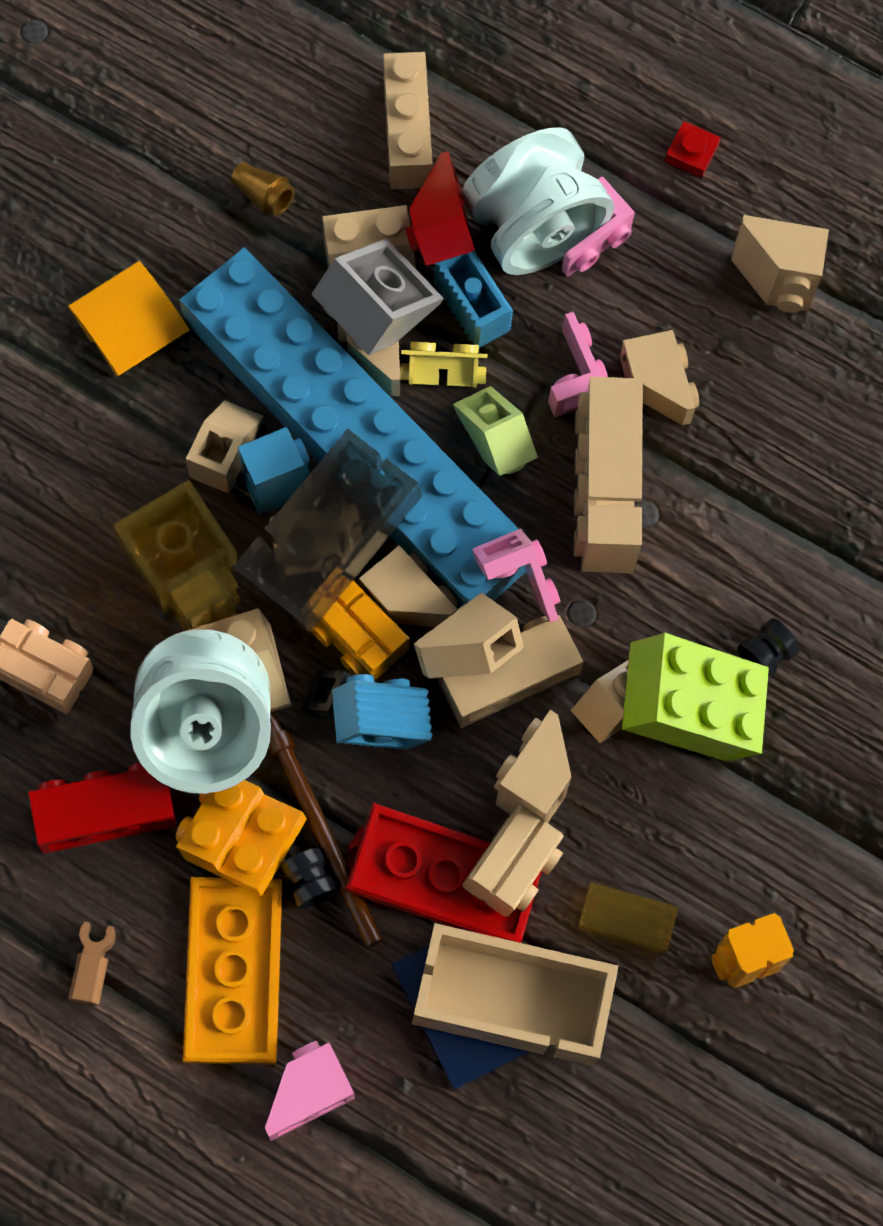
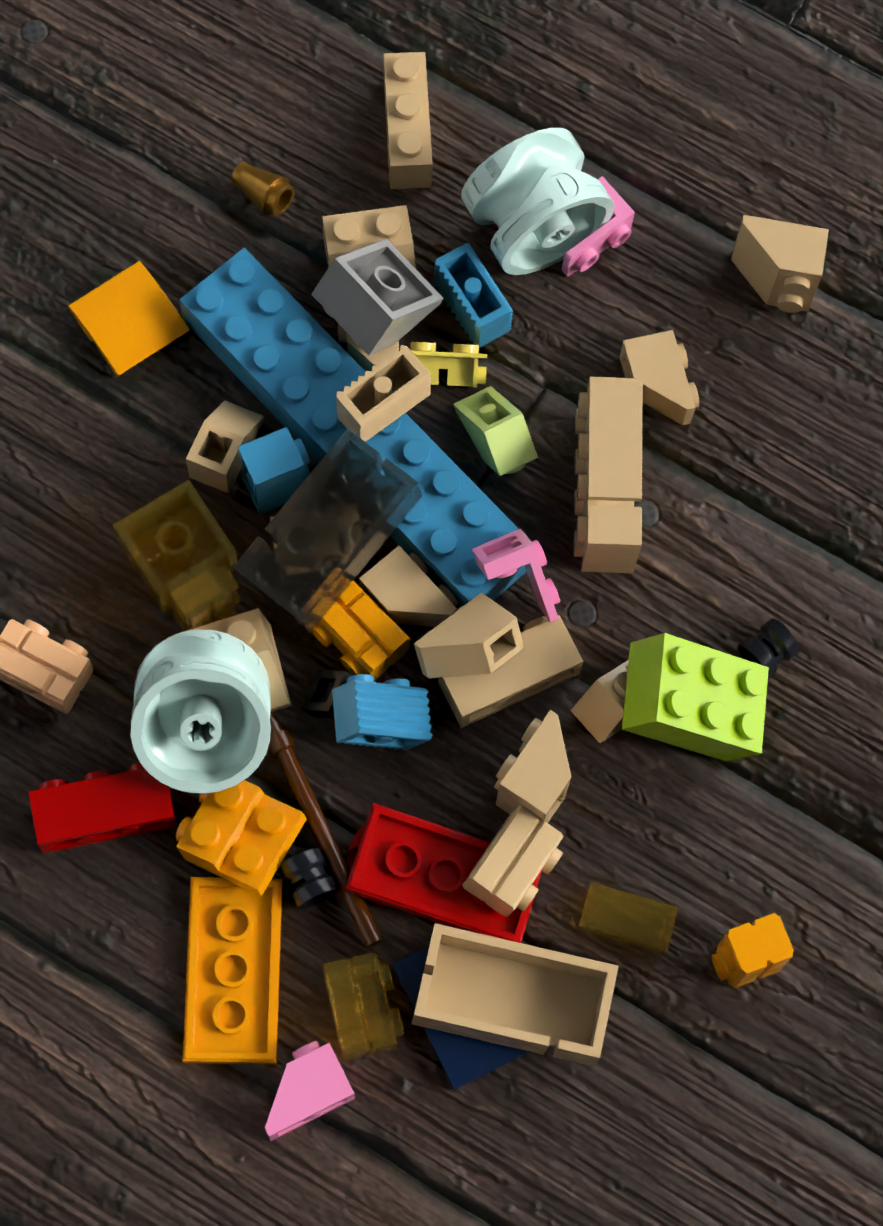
medium nougat bar [68,921,116,1006] -> none
red slope [405,151,475,266] -> none
bright pink bracket [548,312,608,418] -> none
red plate [665,121,721,178] -> none
none -> clear yellow brick [322,952,404,1061]
none -> tan brick [336,345,432,445]

